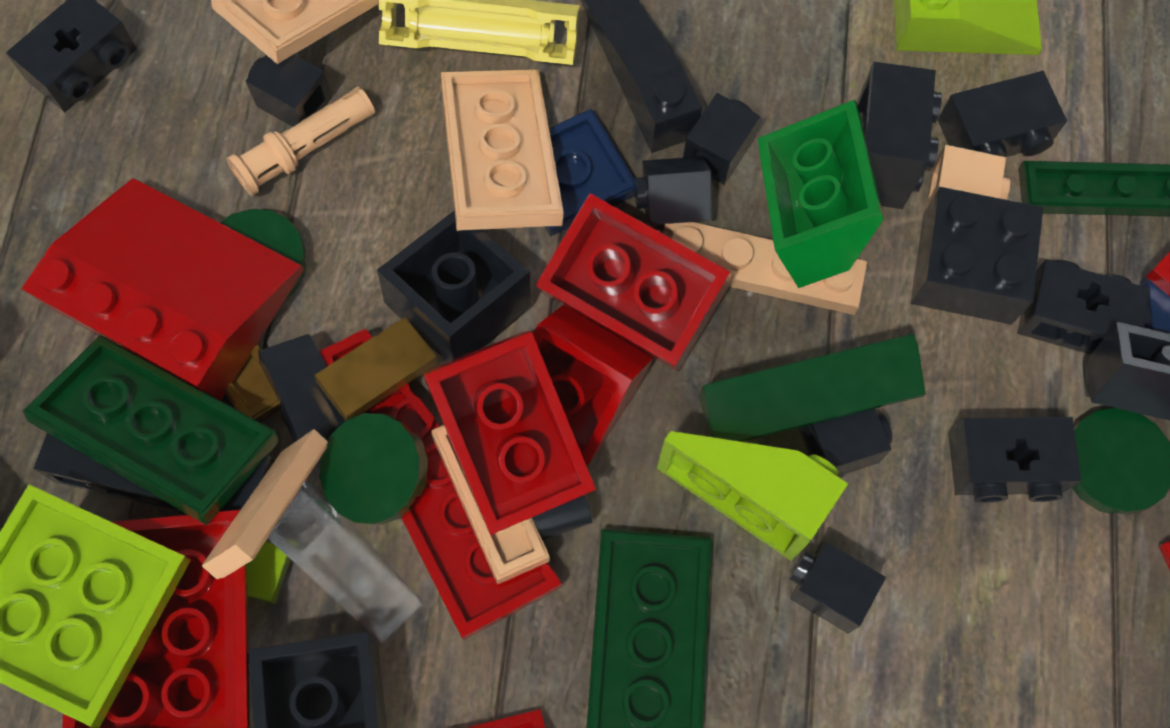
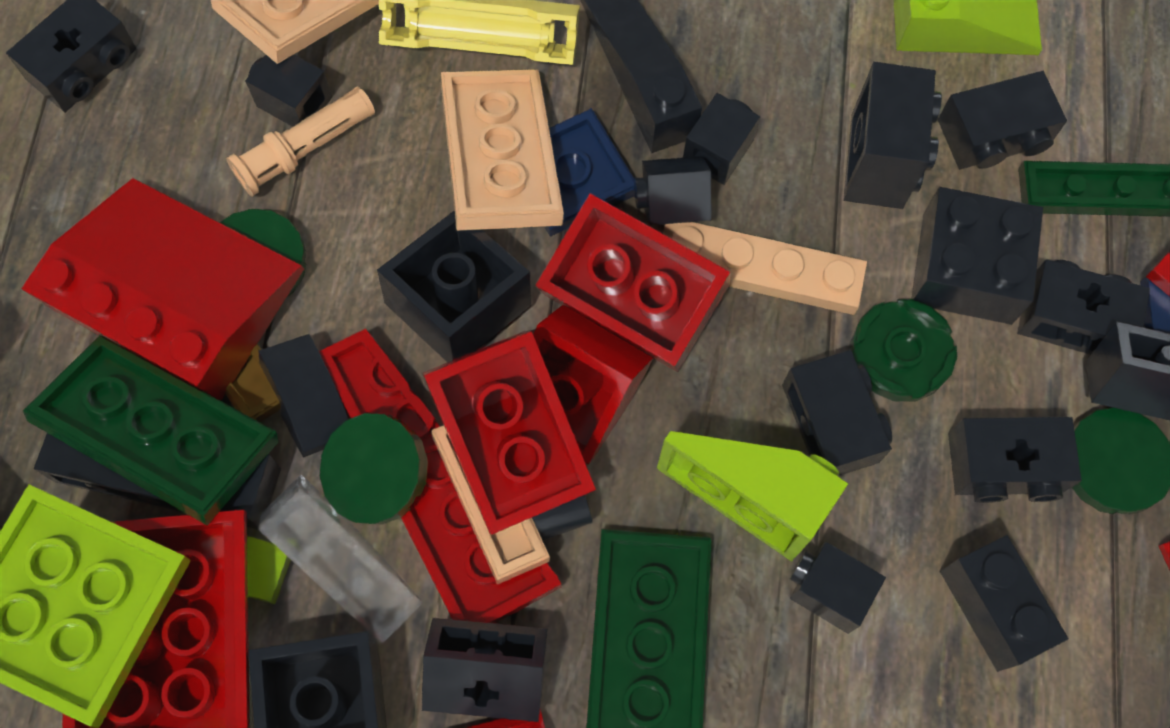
light nougat tile [202,429,328,580] -> none
pearl gold tile [315,317,437,421] -> none
dark green slope [698,334,926,442] -> none
green slope [757,99,884,288] -> none
light nougat brick [925,145,1010,210] -> none
none -> black brick [422,618,548,722]
none -> dark green tile [850,299,958,402]
none -> black brick [940,535,1069,672]

